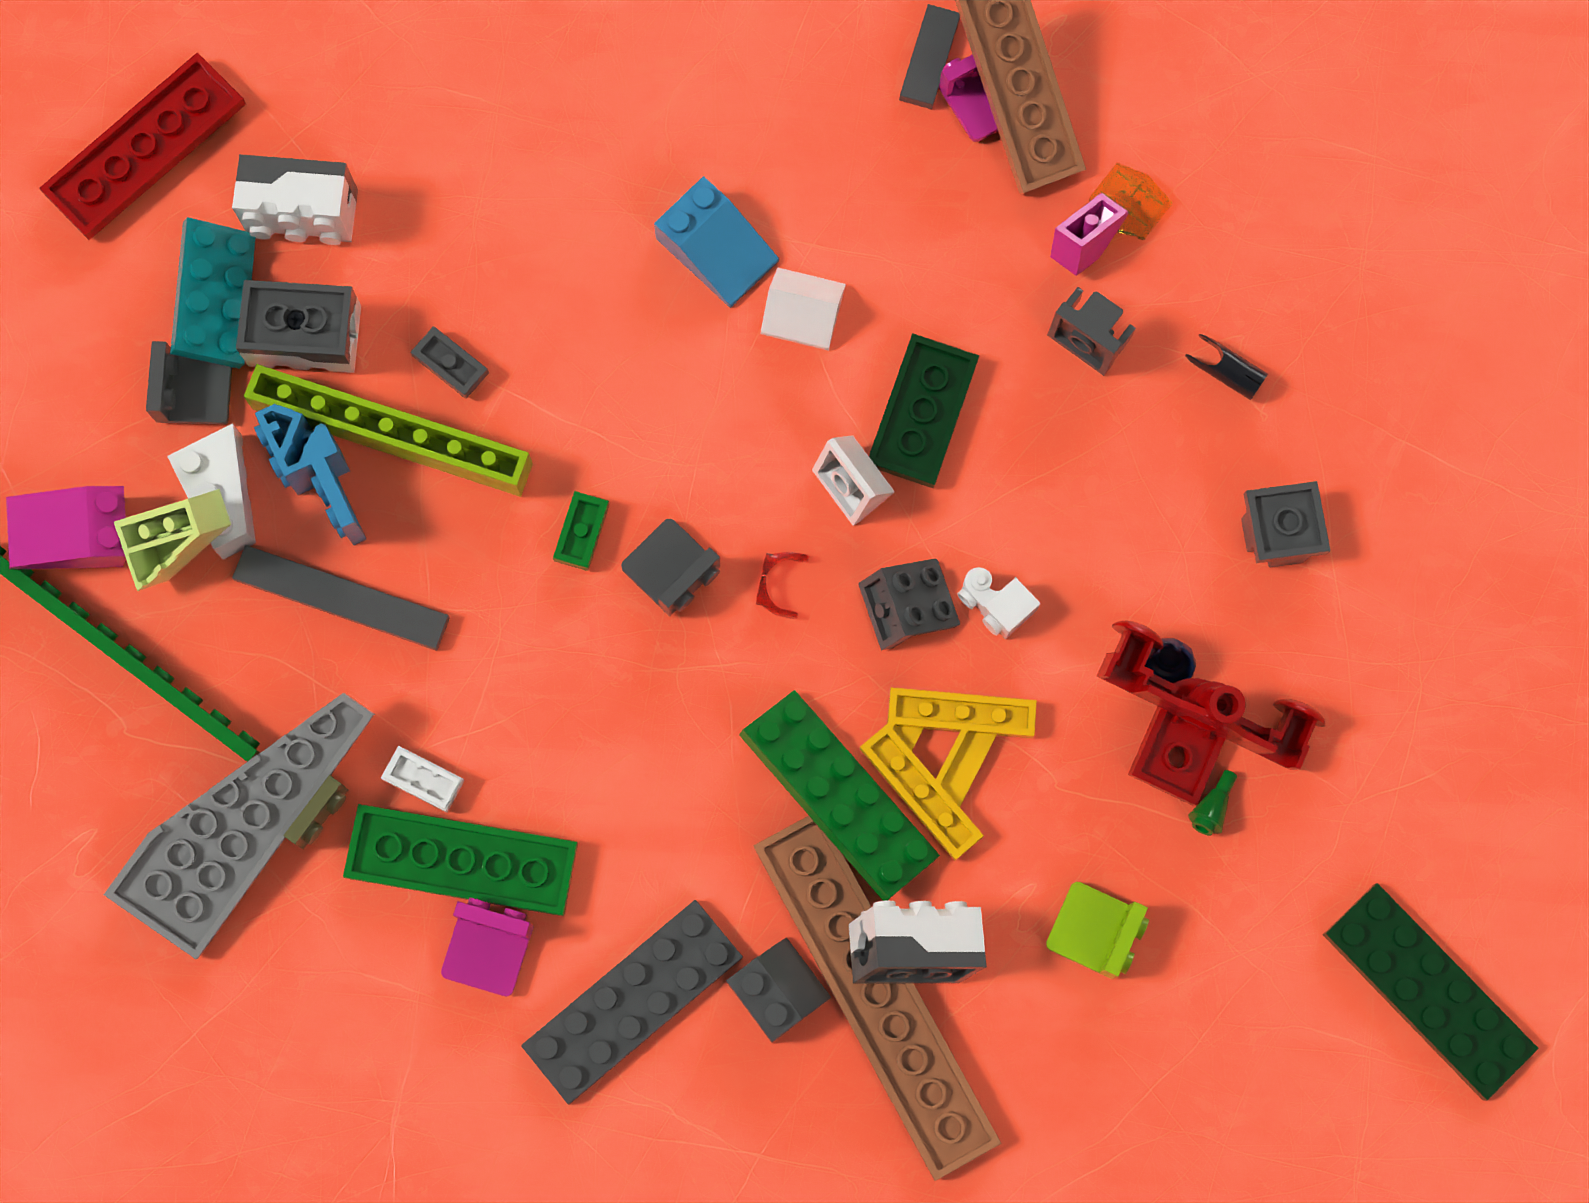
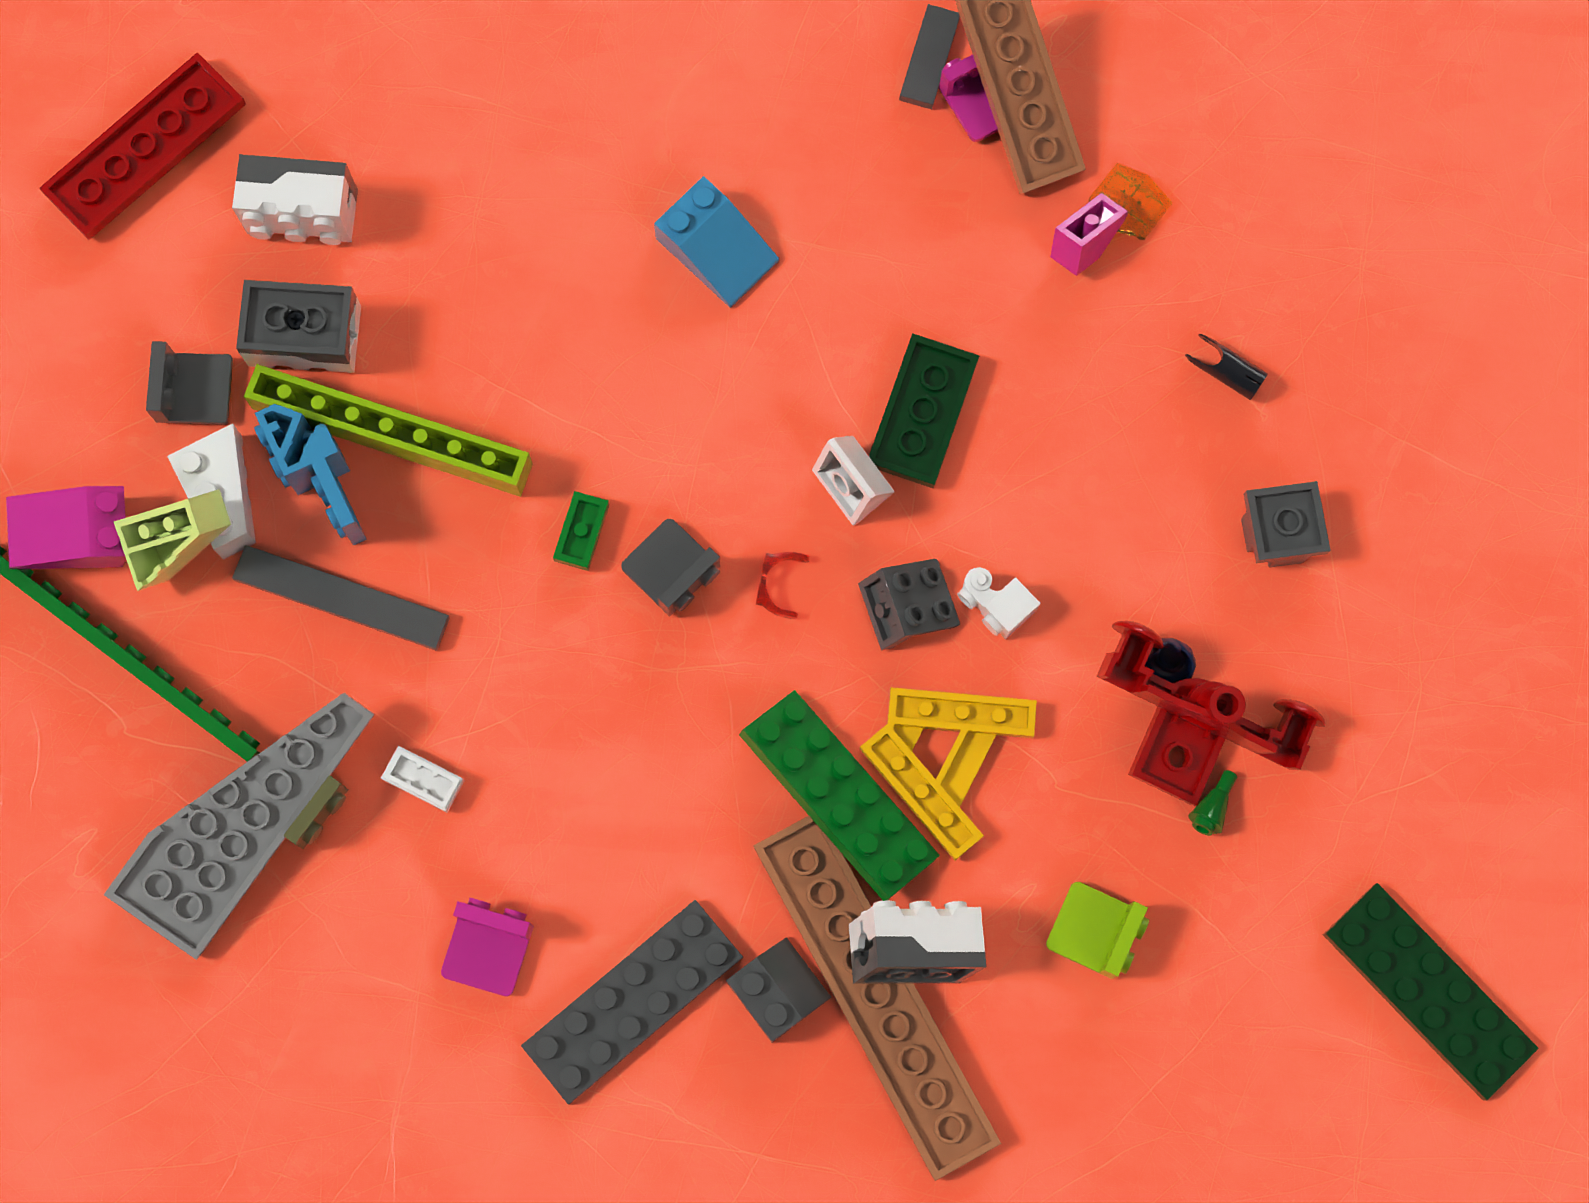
teal plate [170,217,256,369] -> none
green plate [343,804,578,917] -> none
dark grey plate [410,326,489,399] -> none
white slope [760,267,846,351] -> none
dark grey panel [1047,287,1136,376] -> none

